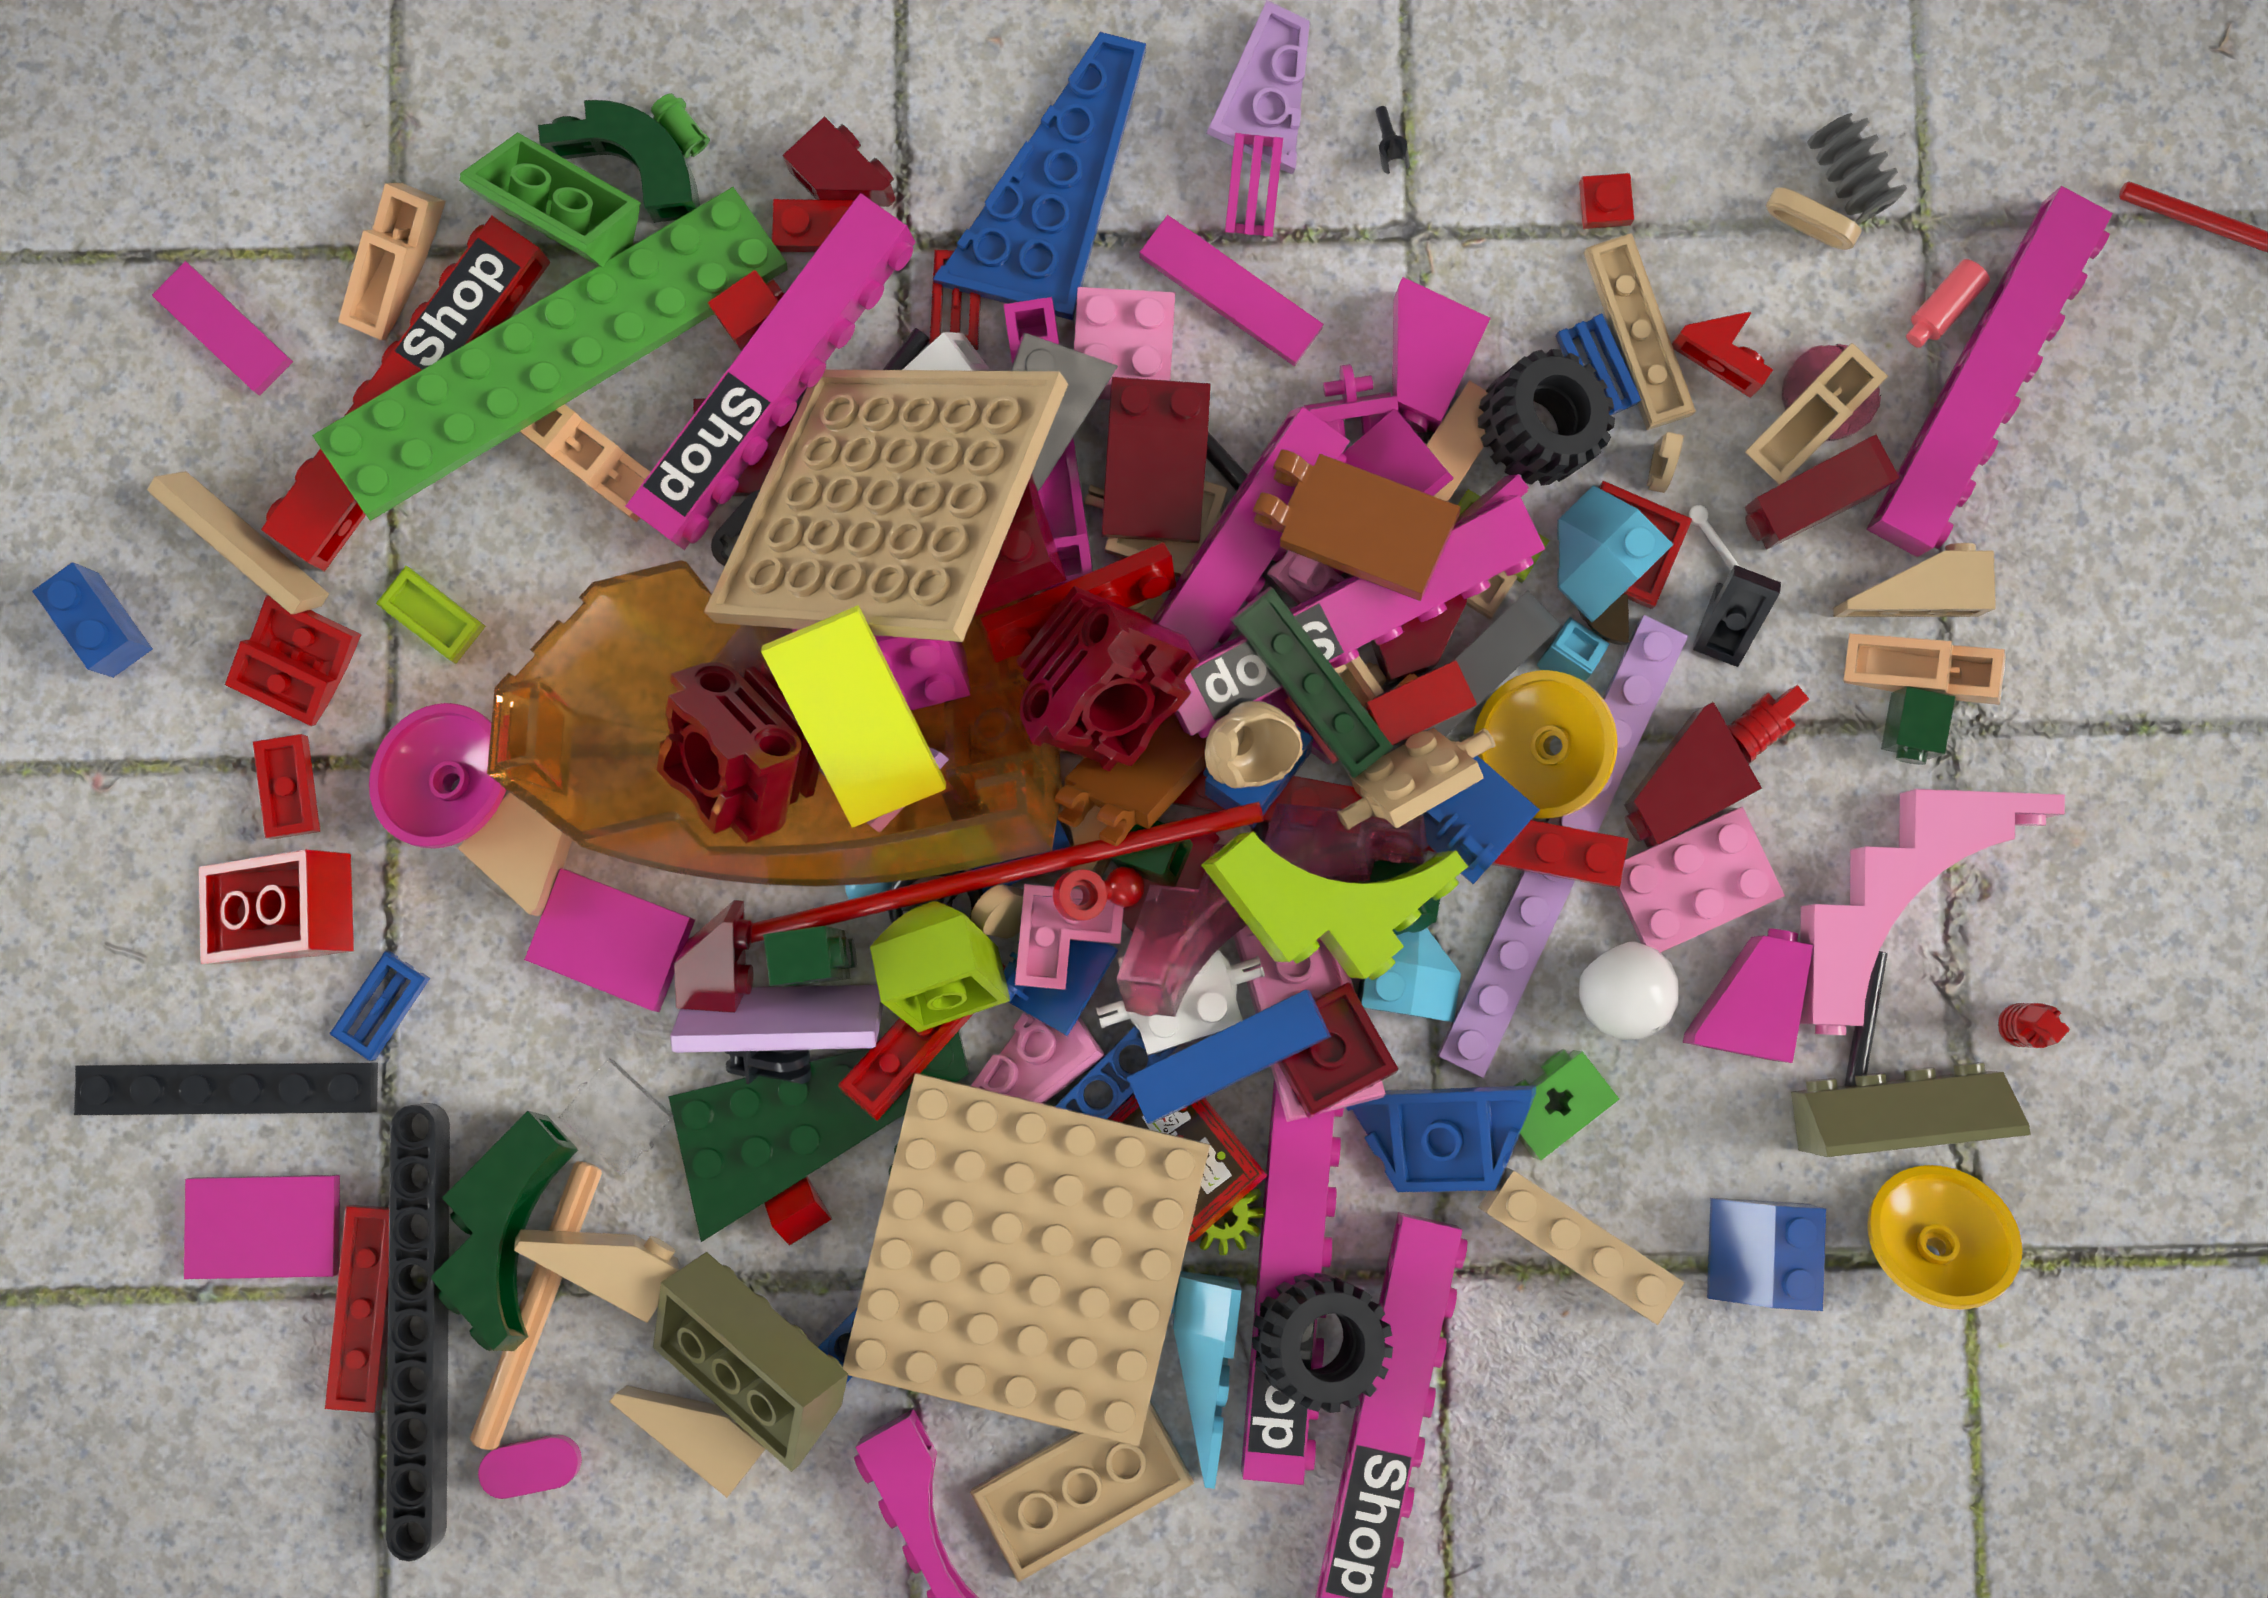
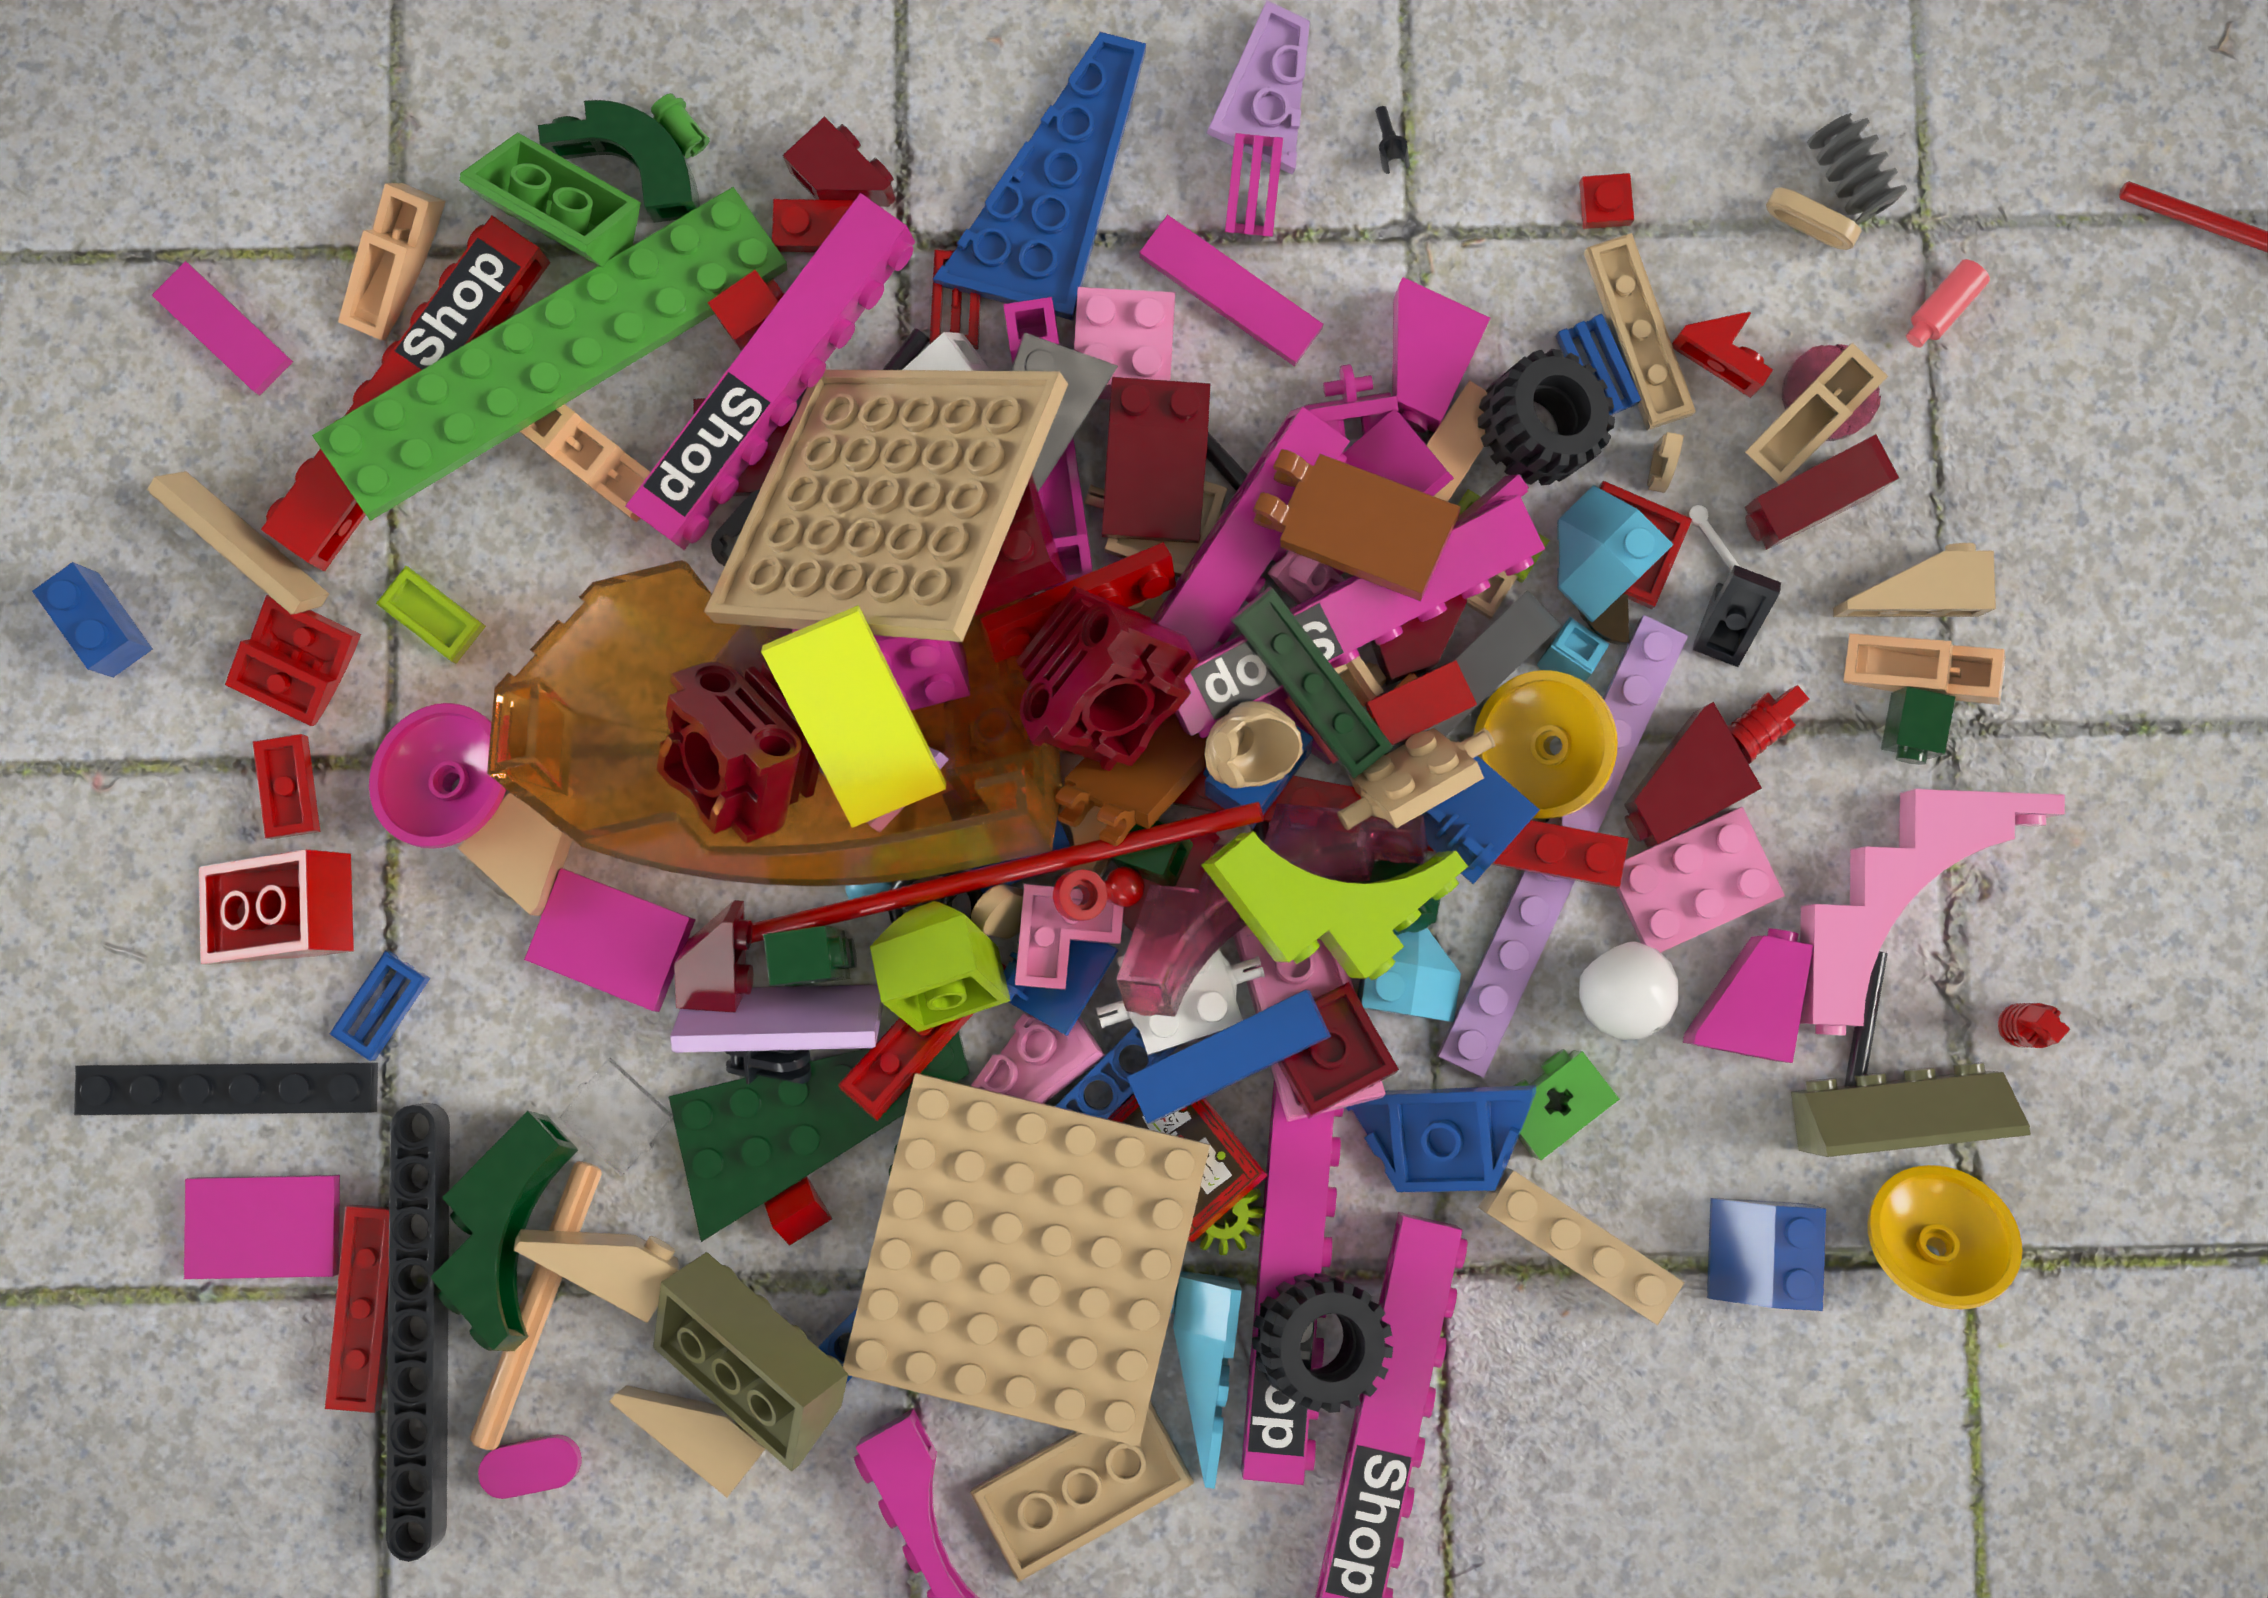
dark pink brick [1866,186,2113,557] -> none

